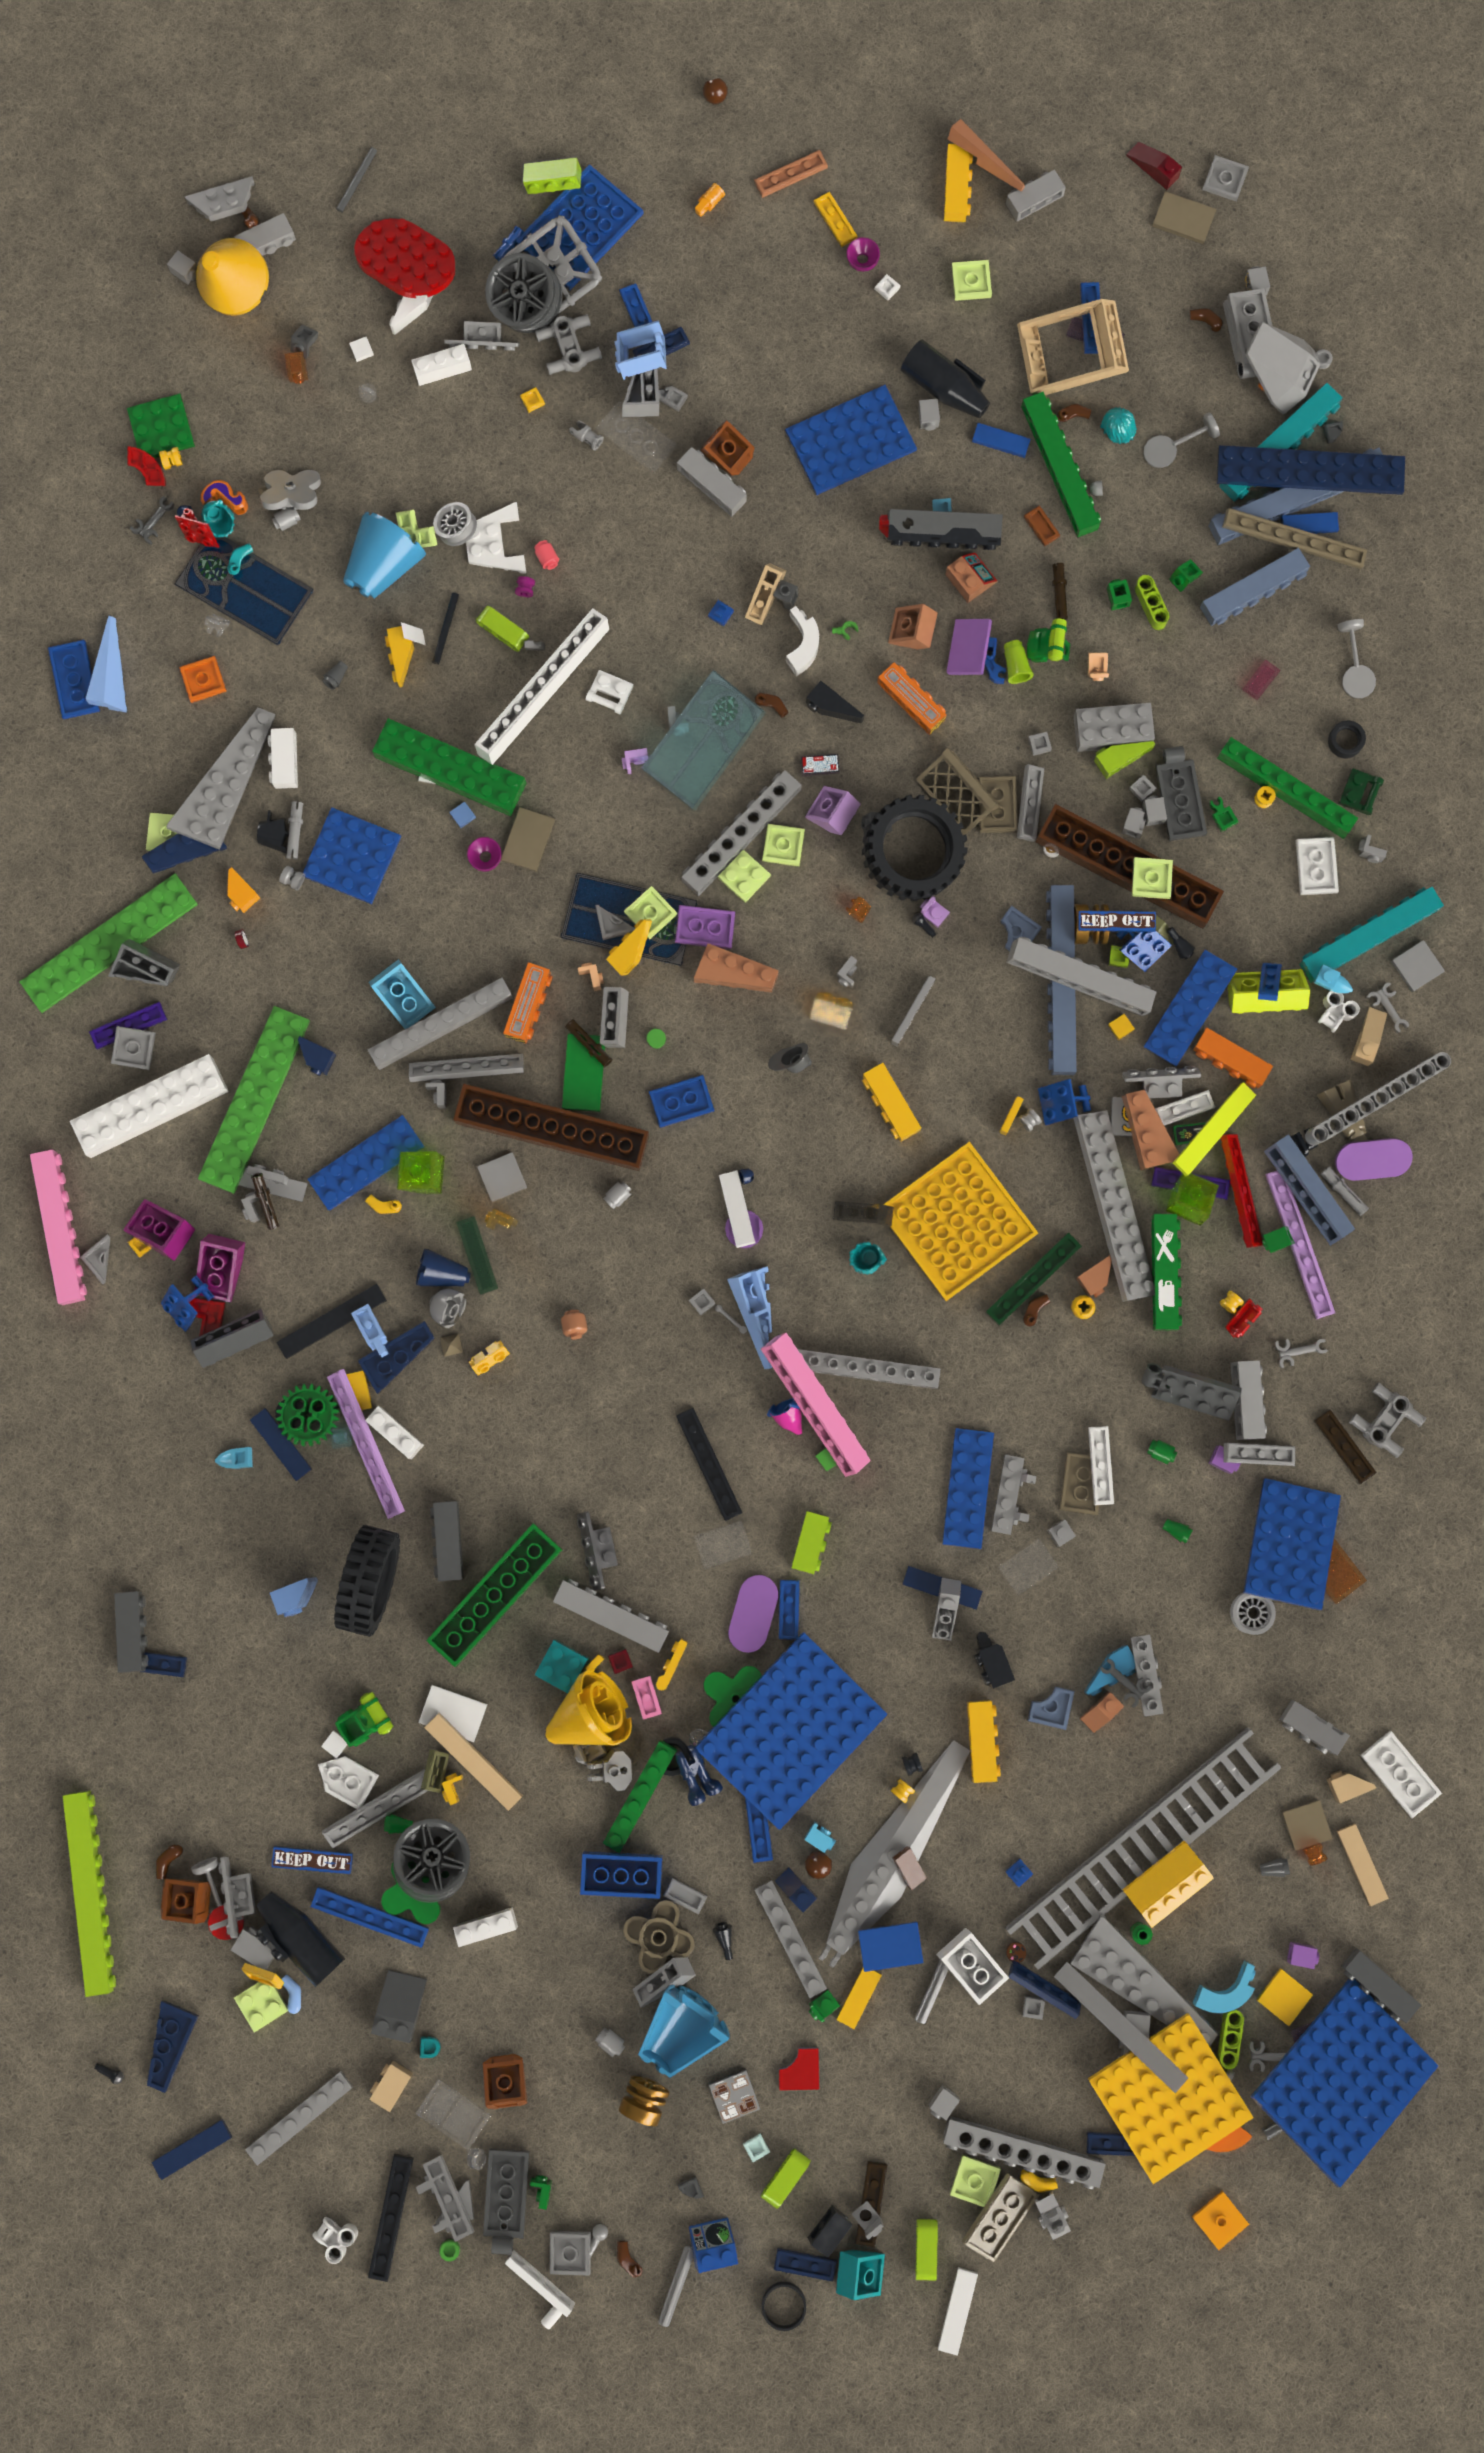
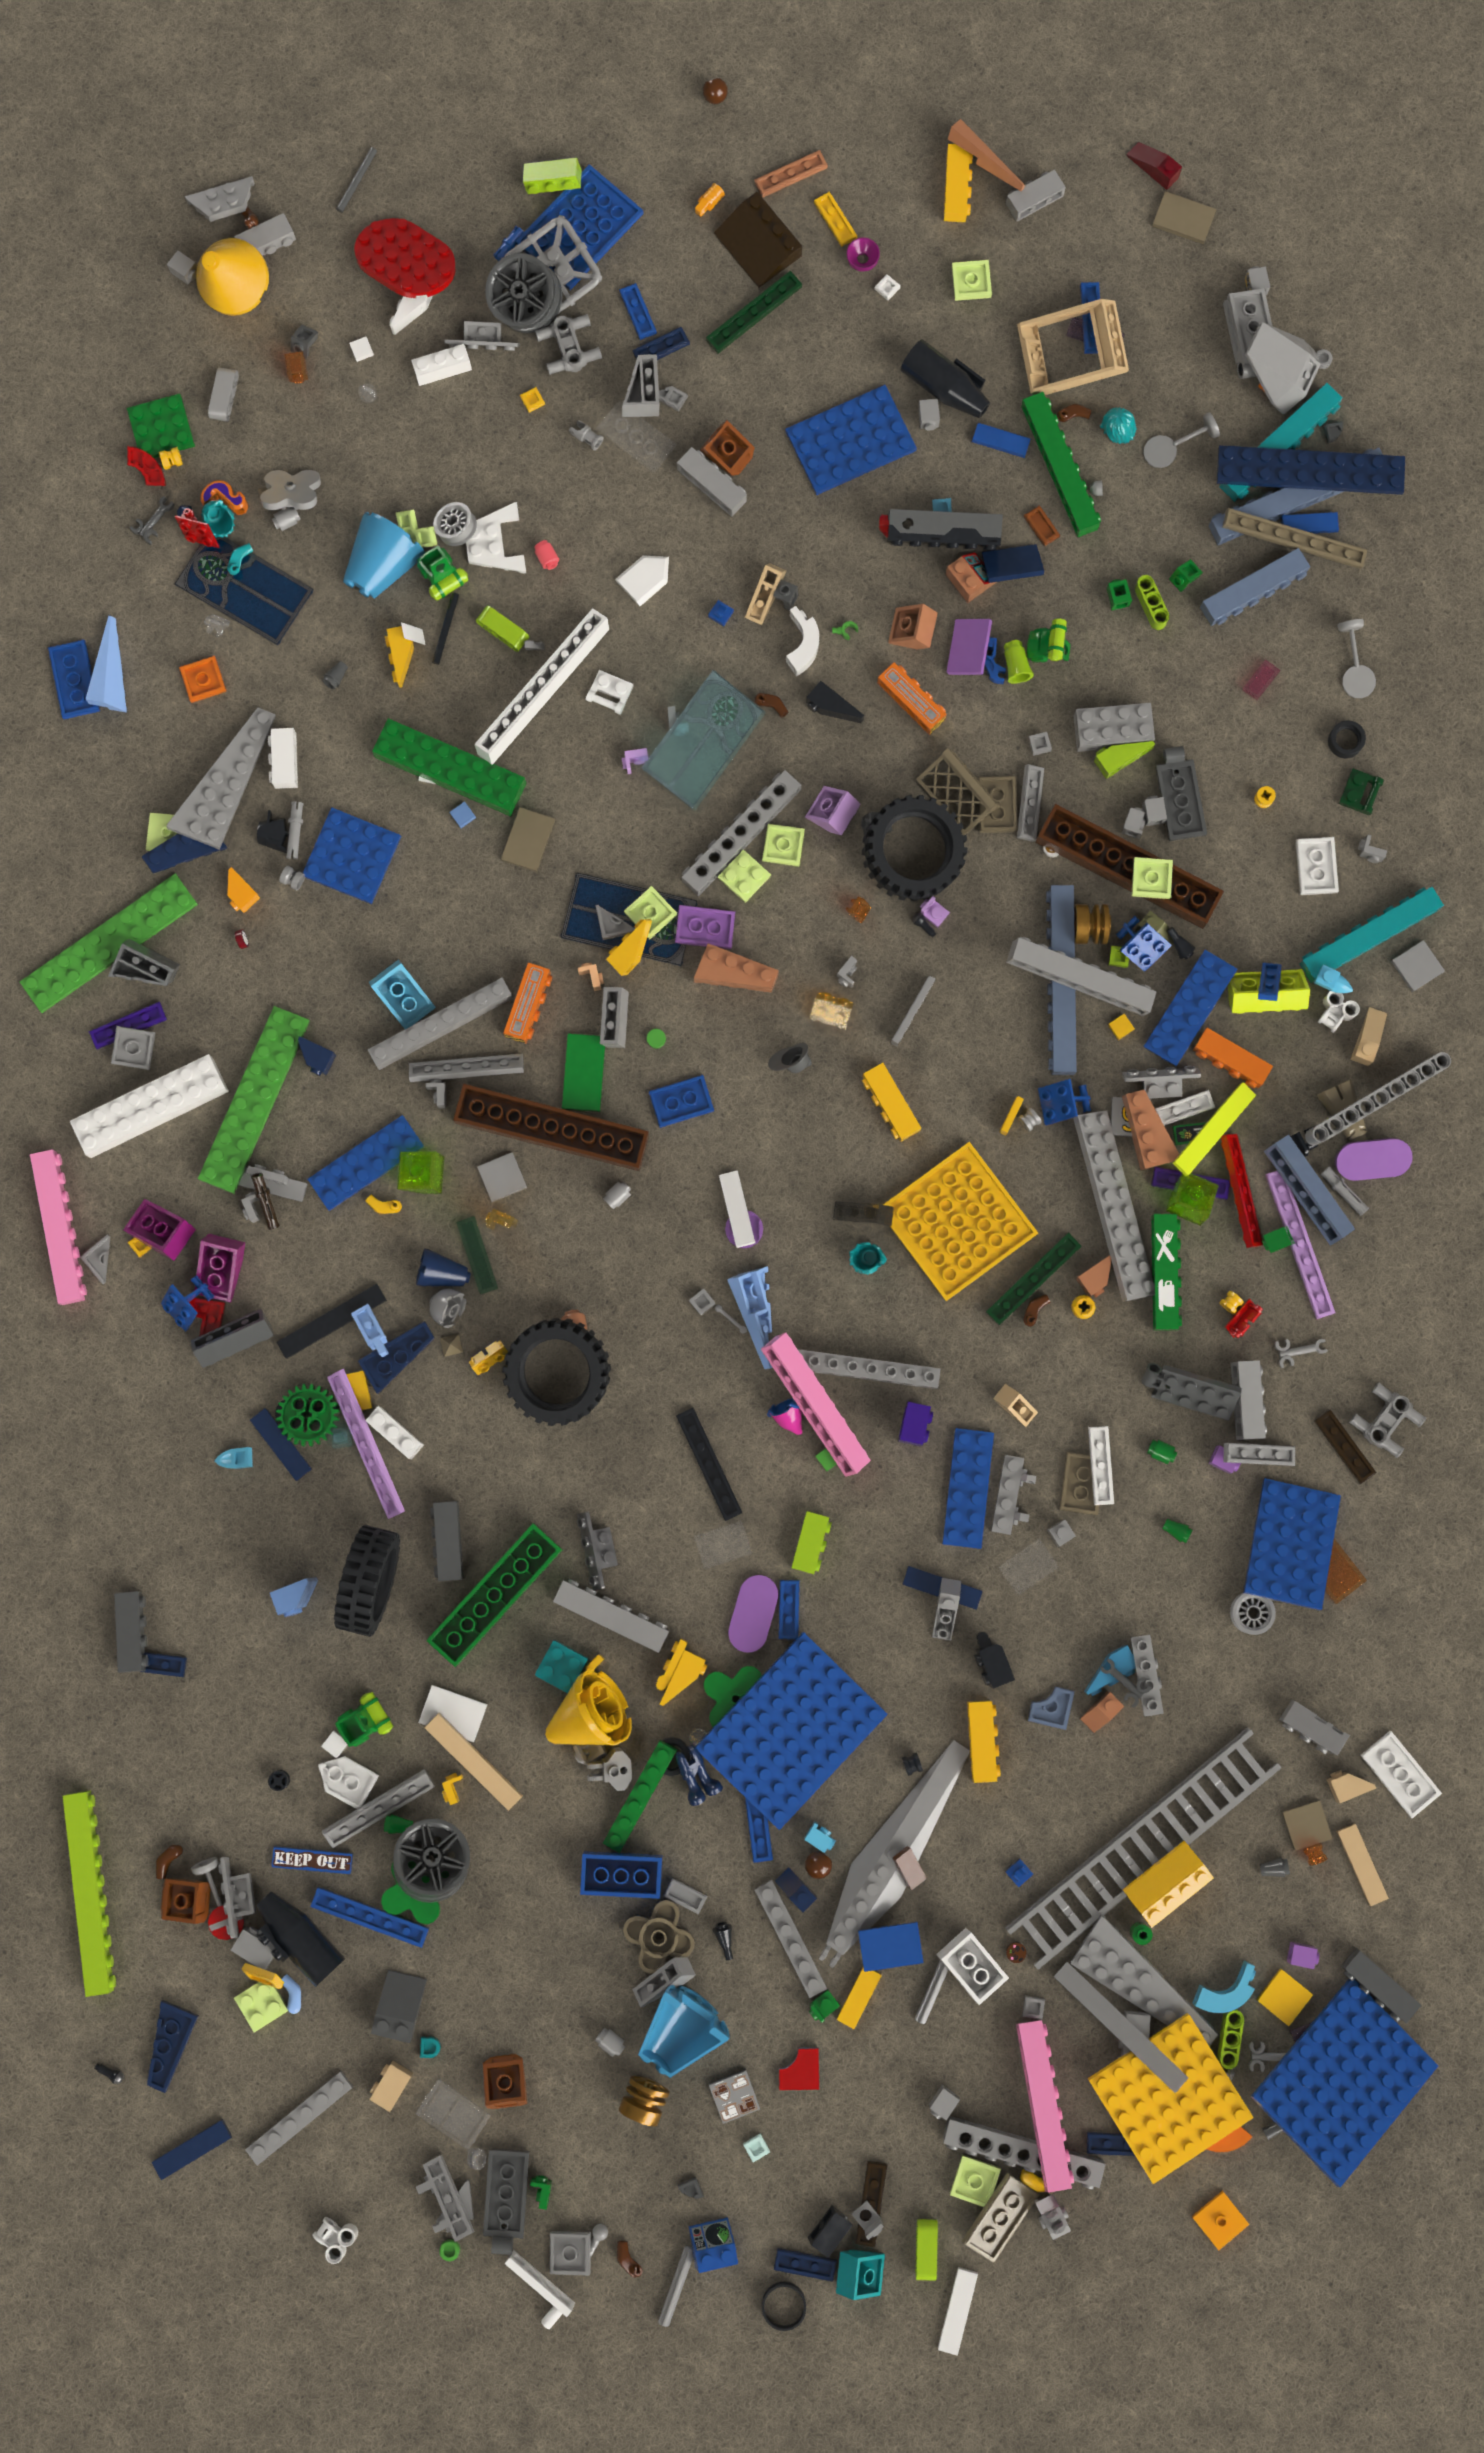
black tile [368,2154,414,2282] -> none
olive tile [421,1750,450,1793] -> none
white brick [453,1907,518,1947] -> none
magenta piece [467,837,502,872] -> none
magenta wheel [515,576,535,598] -> none
dark brown pin [565,1019,613,1068] -> none
dark red tile [608,1649,633,1674] -> none
light blue window [614,320,667,380] -> none
bright pink plate [632,1676,662,1720] -> none
dark blue hinge [739,1169,754,1185] -> none
lime beam [760,2148,811,2209] -> none
tile [801,754,840,776] -> none
yellow wheel [890,1778,915,1803] -> none
sand blue tile [1000,906,1042,951] -> none
dark blue tile [1008,1961,1081,2019] -> none
dark brown pin [1052,563,1068,620] -> none
tile [1078,911,1156,932] -> none
light nougat bracket [1088,652,1109,681] -> none
light grey plate [1129,775,1156,802] -> none
reddish brown arm [1190,308,1223,332] -> none
light grey tile [1202,155,1249,202] -> none
green plate [1209,797,1239,832] -> none
green brick [1217,737,1358,839] -> none
light grey bar [1366,983,1409,1034] -> none
none -> light grey beam [208,367,239,422]
none -> black wheel [268,1770,290,1791]
none -> green piece [417,546,469,601]
none -> black tyre [502,1318,611,1426]
none -> white tile [615,556,669,606]
none -> yellow slope [660,1650,708,1706]
none -> dark green plate [706,271,802,354]
none -> dark brown slope [714,192,802,288]
none -> dark purple brick [898,1402,934,1446]
none -> dark blue tile [982,544,1044,583]
none -> tan slope [993,1384,1038,1427]
none -> bright pink brick [1016,2020,1074,2193]

